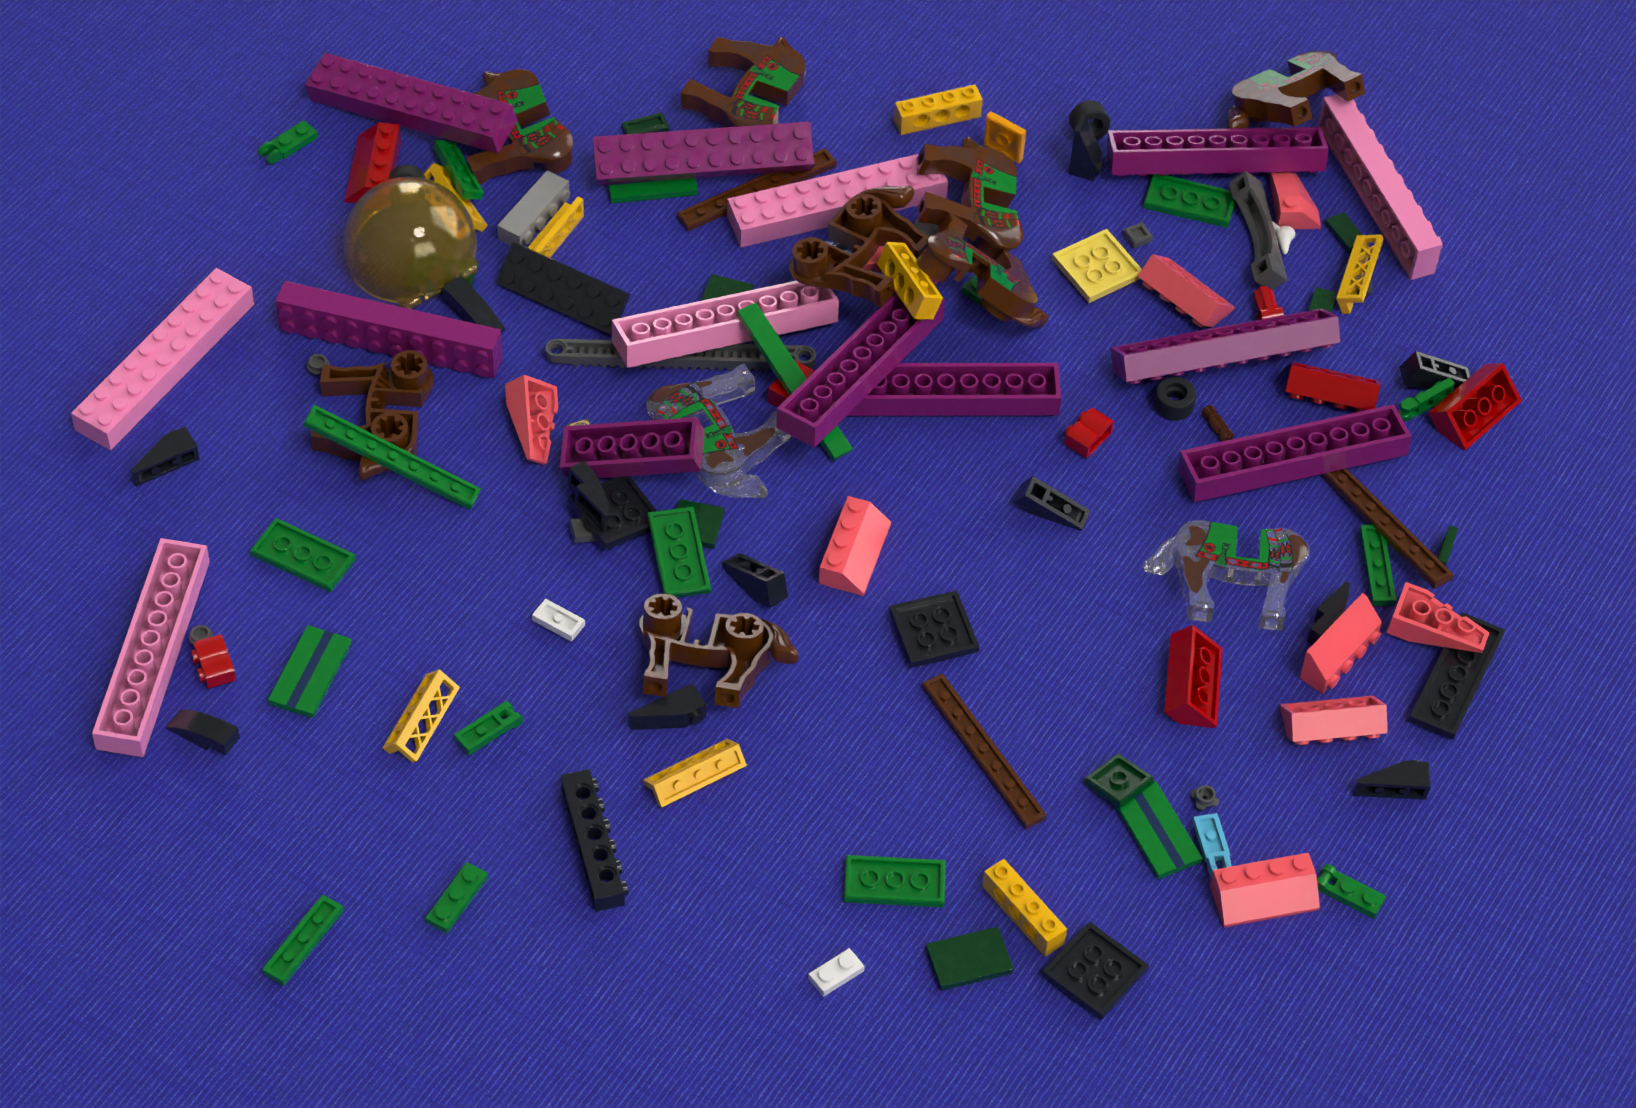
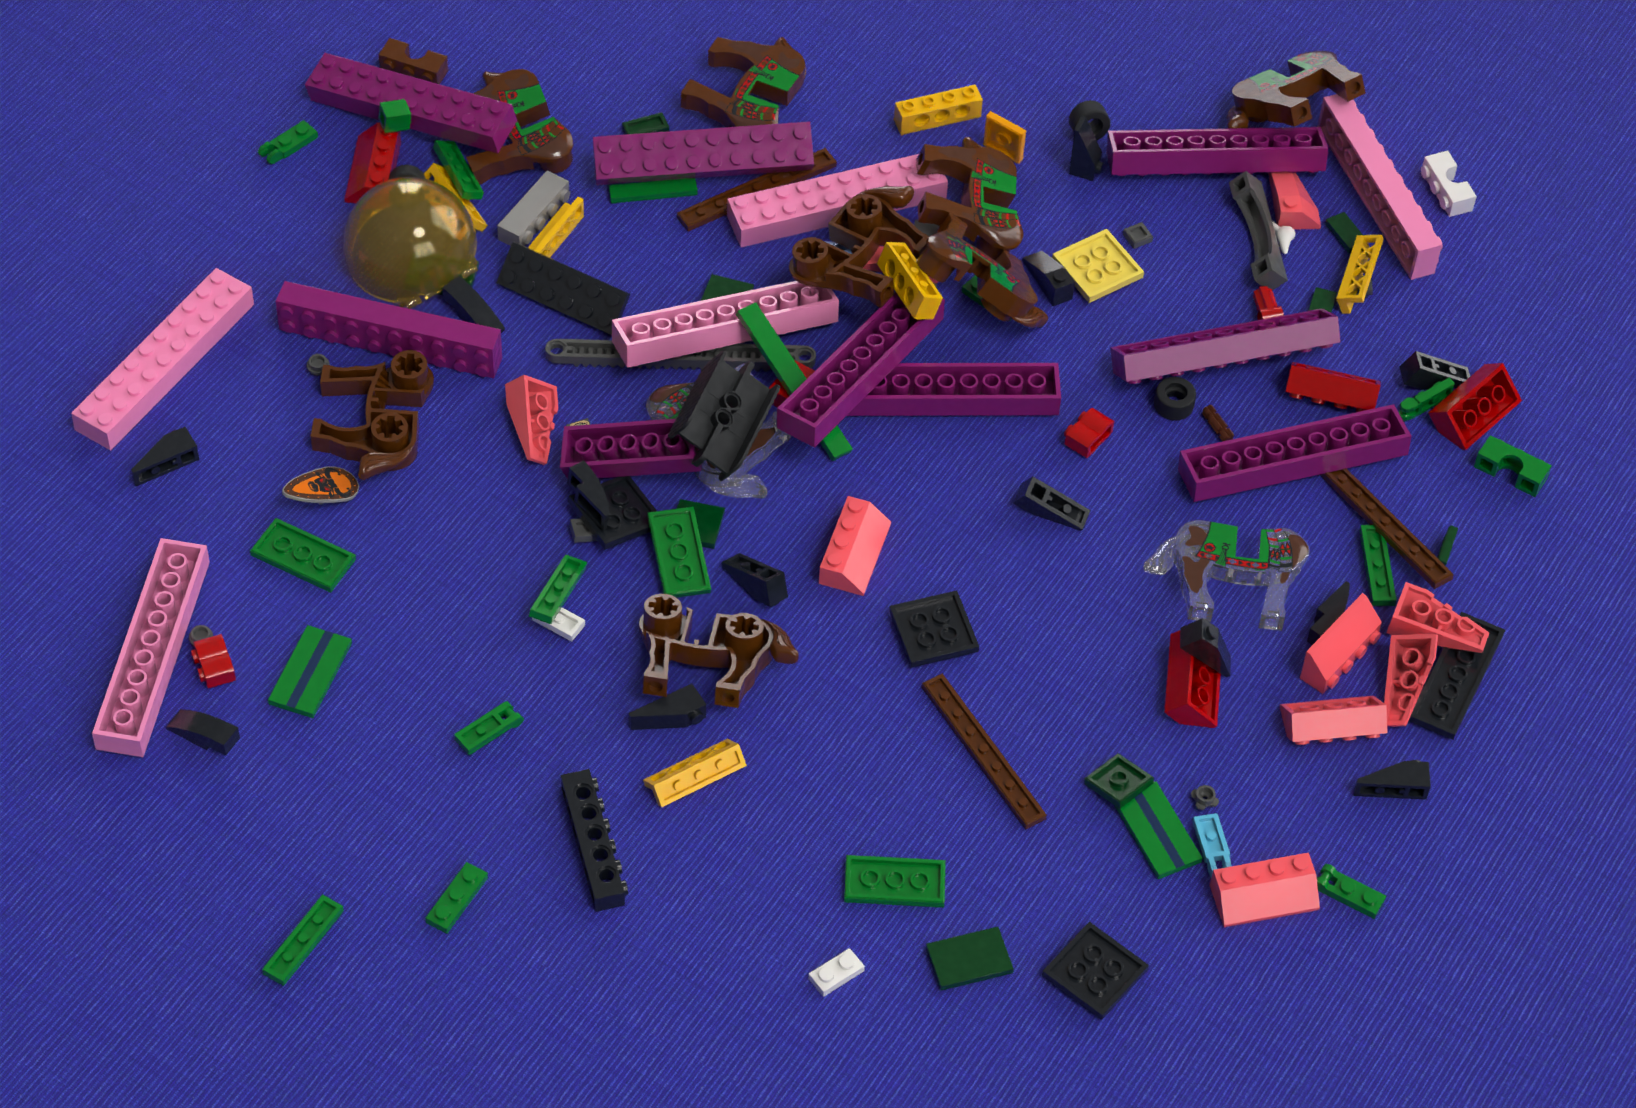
green tile [303,405,481,510] -> none
yellow fence [383,669,460,763] -> none
yellow brick [982,859,1067,957] -> none
coral slope [1138,254,1235,328] -> none
green tile [1143,174,1236,228] -> none
none -> shield [282,467,359,504]
none -> green panel [378,99,411,133]
none -> reddish brown arch [379,38,448,84]
none -> green plate [529,554,587,624]
none -> black piece [668,350,781,481]
none -> black slope [1022,251,1075,306]
none -> black slope [1180,618,1231,677]
none -> coral wedge [1384,634,1438,727]
none -> white arch [1421,151,1477,217]
none -> green arch [1474,435,1552,497]

